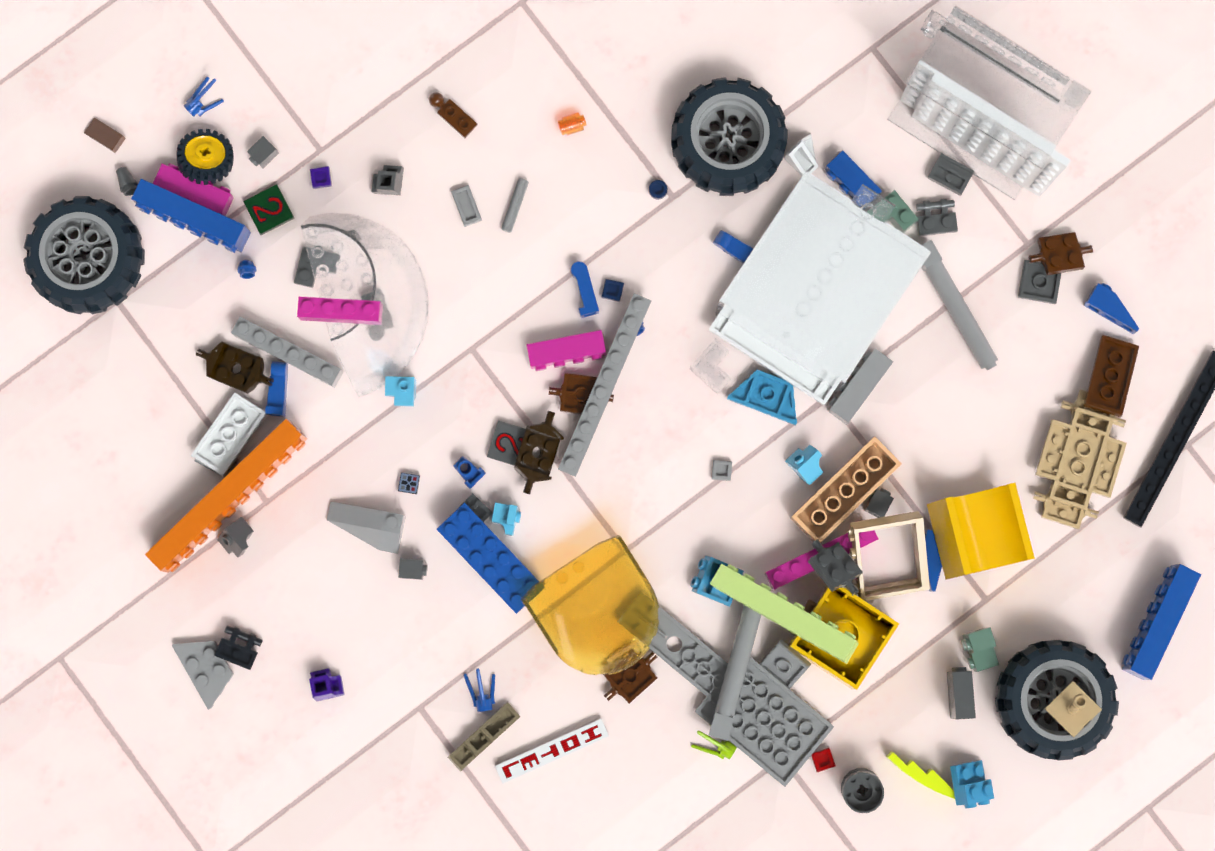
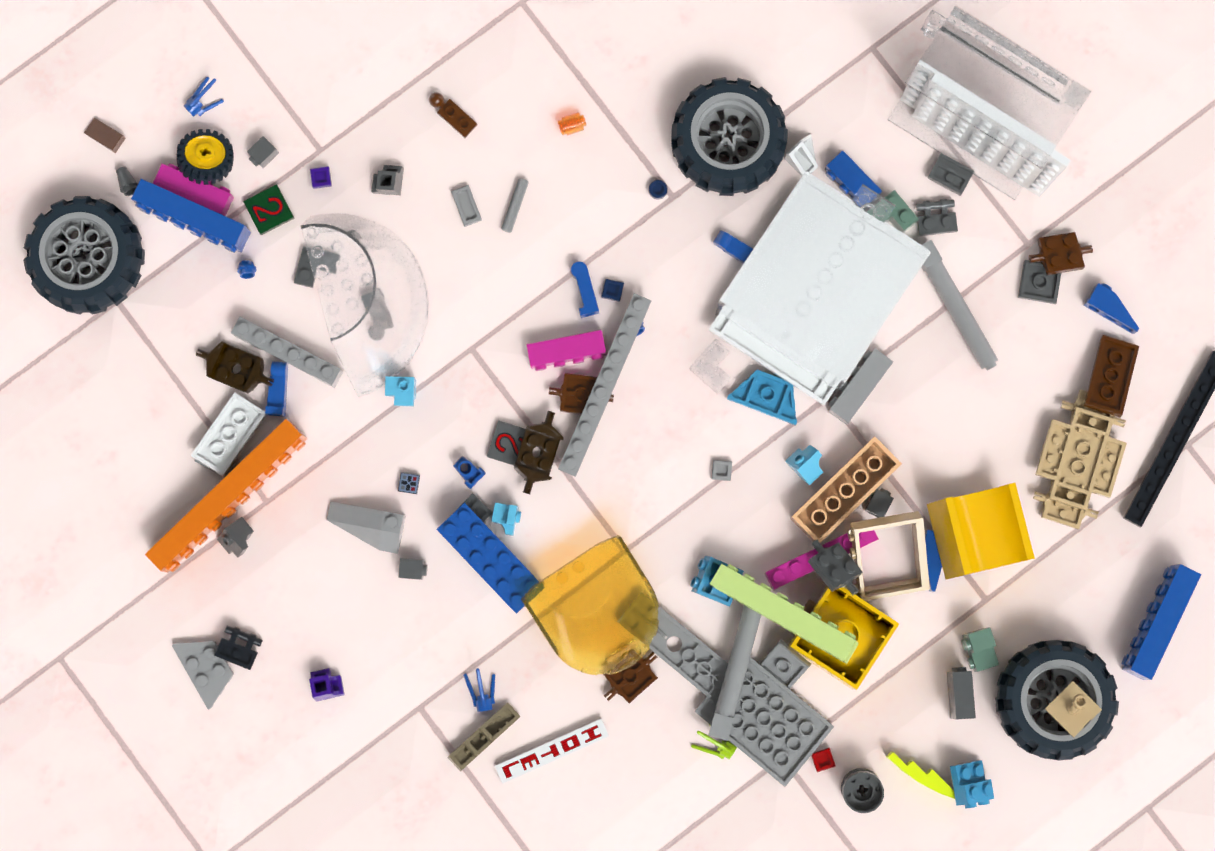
dark pink brick [297,296,383,325] -> none

